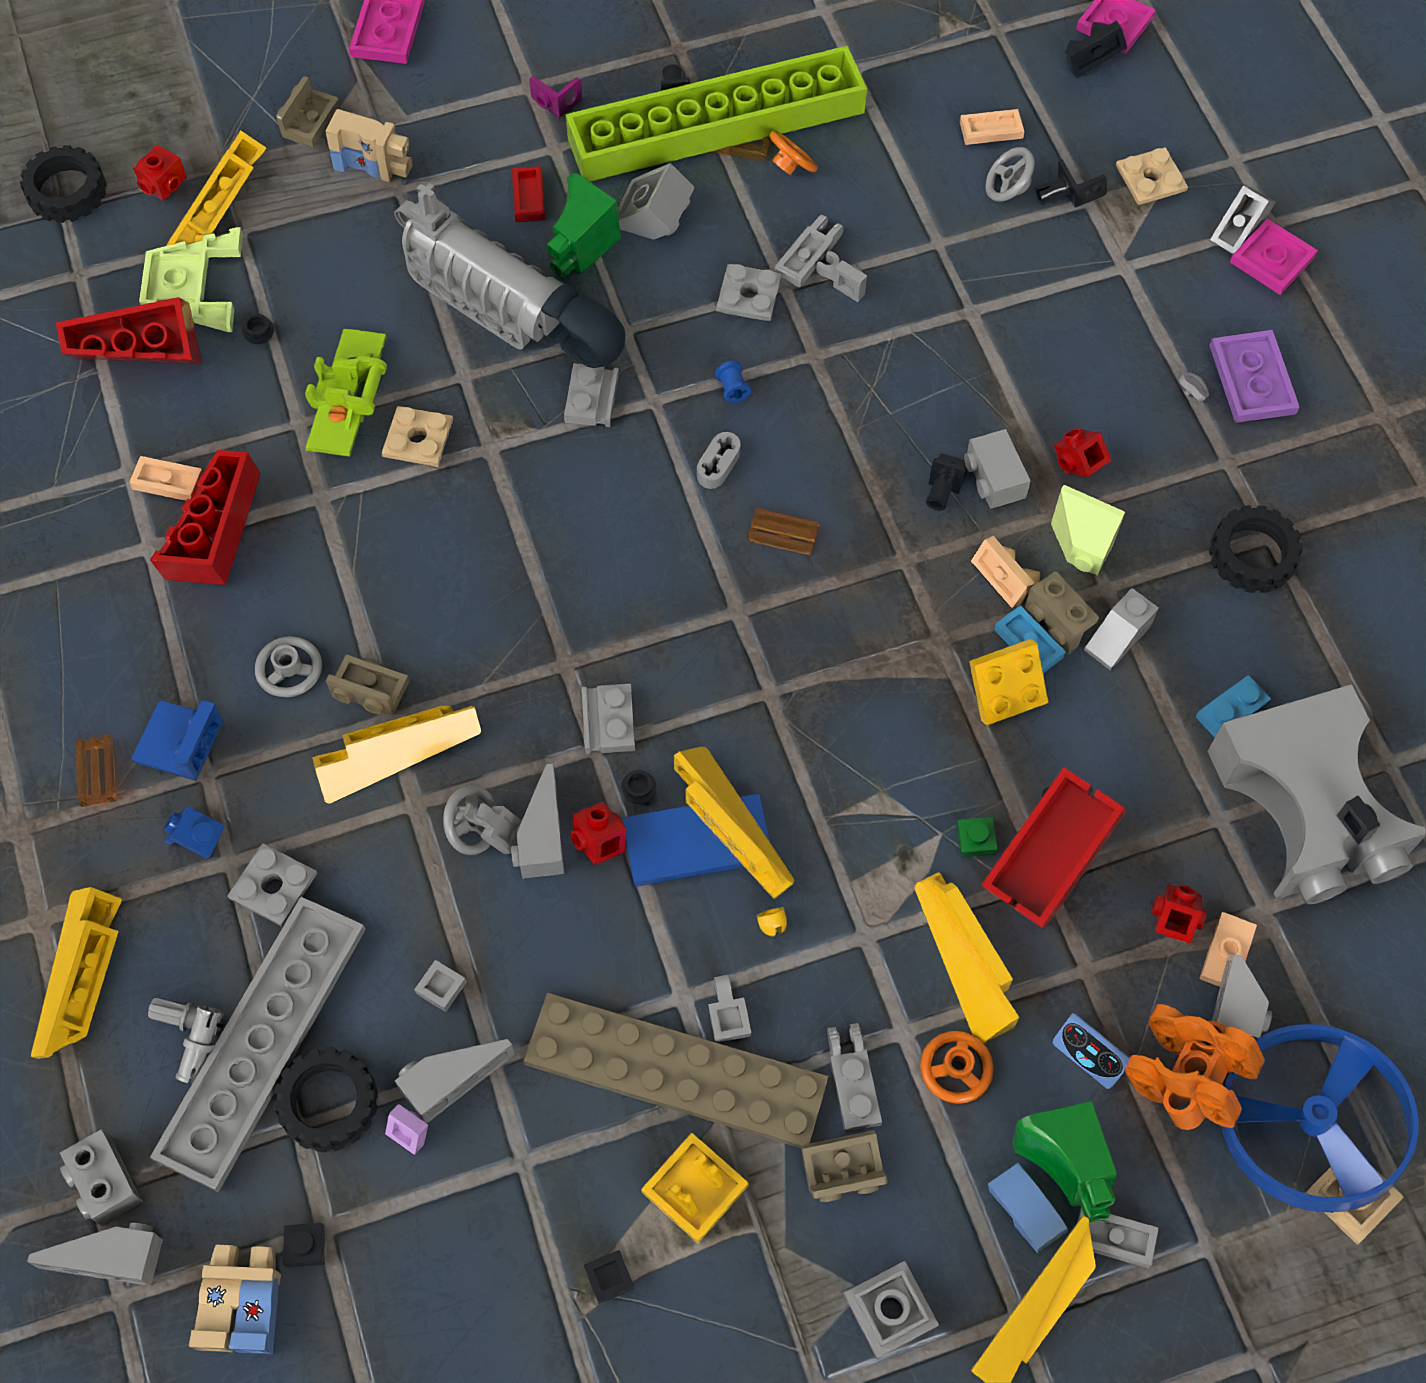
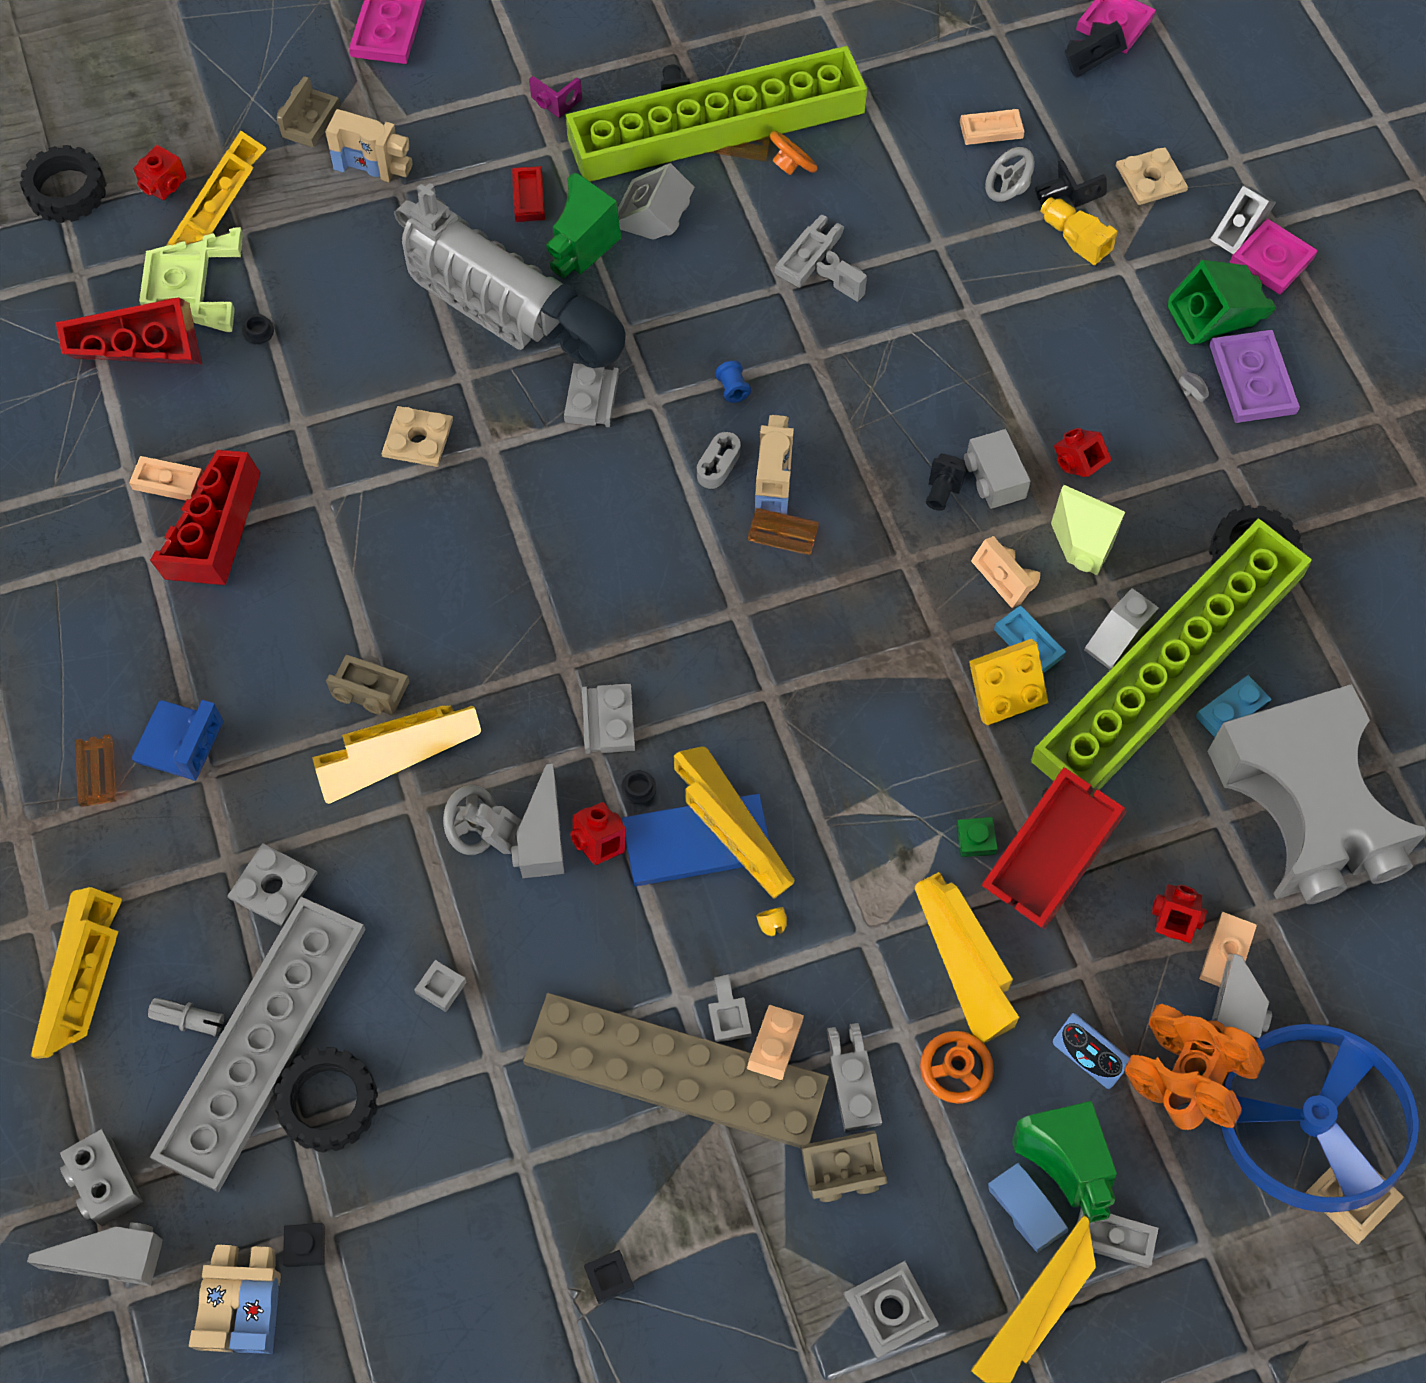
blue bracket [164,806,225,859] -> none
light grey pin [175,1005,221,1084] -> none
light grey piece [255,636,322,698] -> none
lime piece [305,329,387,457] -> none
lavender plate [385,1104,428,1155] -> none
light grey slope [395,1039,515,1123] -> none
yellow plate [641,1133,749,1244] -> none
light grey piece [716,264,782,321] -> none
dark tan bracket [1025,572,1099,654] -> none
black plate [1336,795,1381,845] -> none
none -> light nougat plate [747,1005,804,1081]
none -> tan hips [755,415,794,517]
none -> lime brick [1031,518,1312,797]
none -> yellow piece [1040,197,1118,266]
none -> green hips [1168,260,1276,345]

